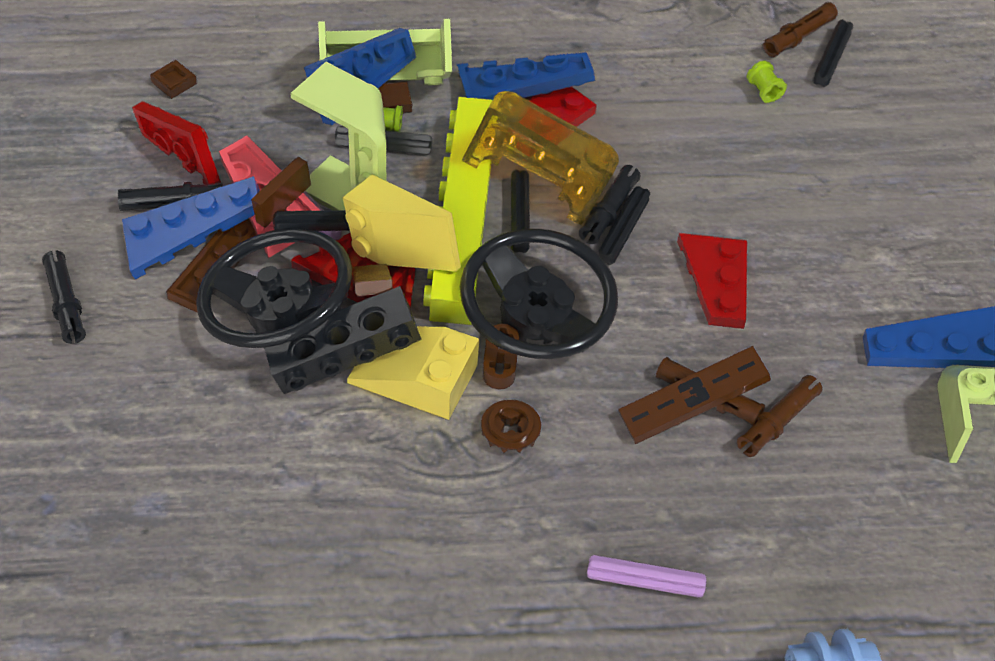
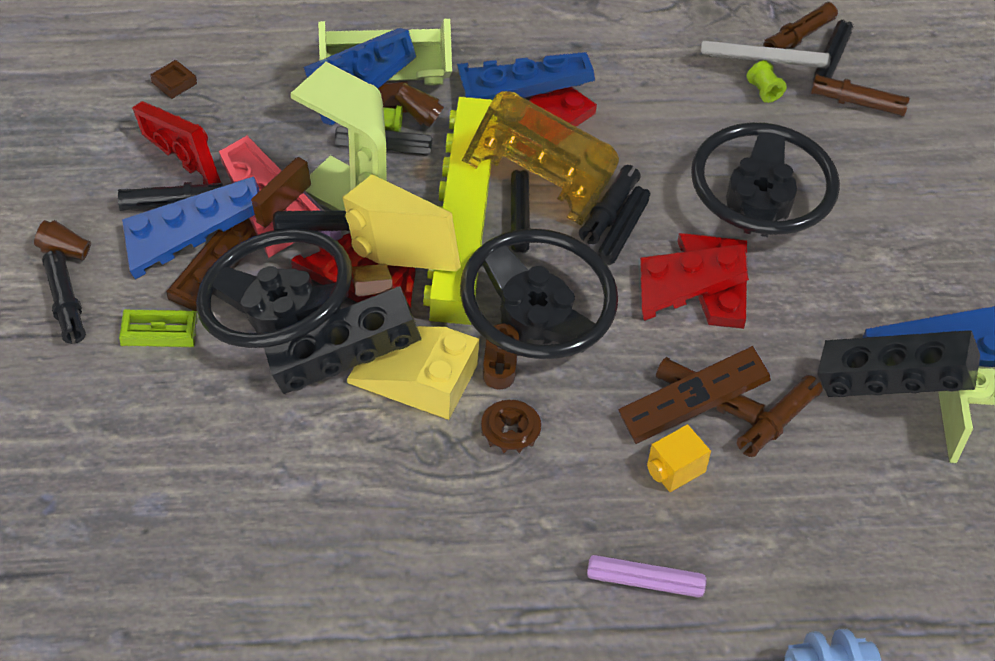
none -> reddish brown cone [34,220,91,261]
none -> lime tile [119,309,198,347]
none -> reddish brown cone [394,83,444,128]
none -> red wing [640,244,749,321]
none -> yellow brick [647,424,711,493]
none -> black piece [691,122,840,237]
none -> light grey tile [701,41,831,68]
none -> reddish brown pin [810,74,910,117]
none -> black brick [817,330,980,397]

